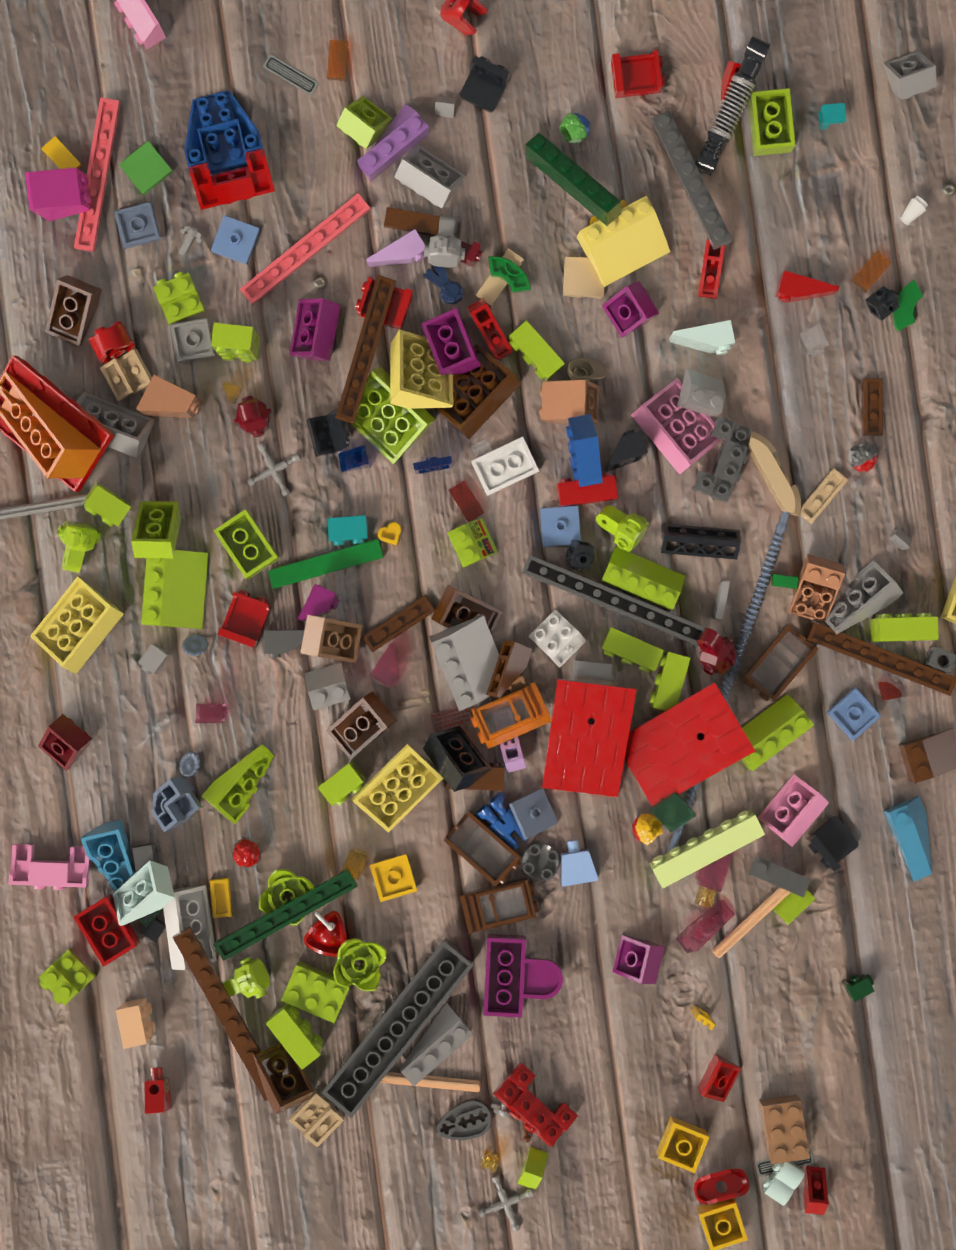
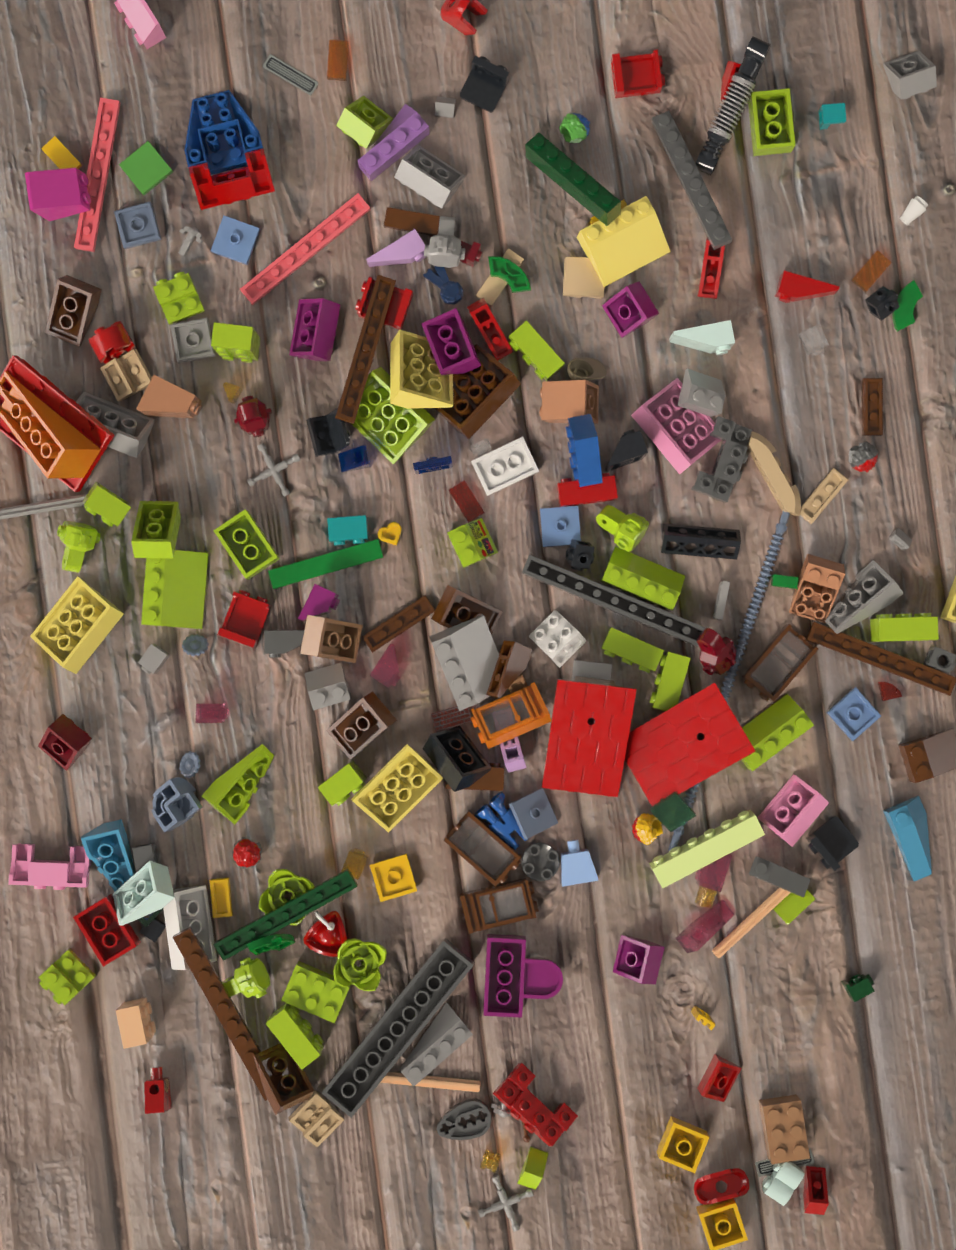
none -> green tile [247,934,296,955]

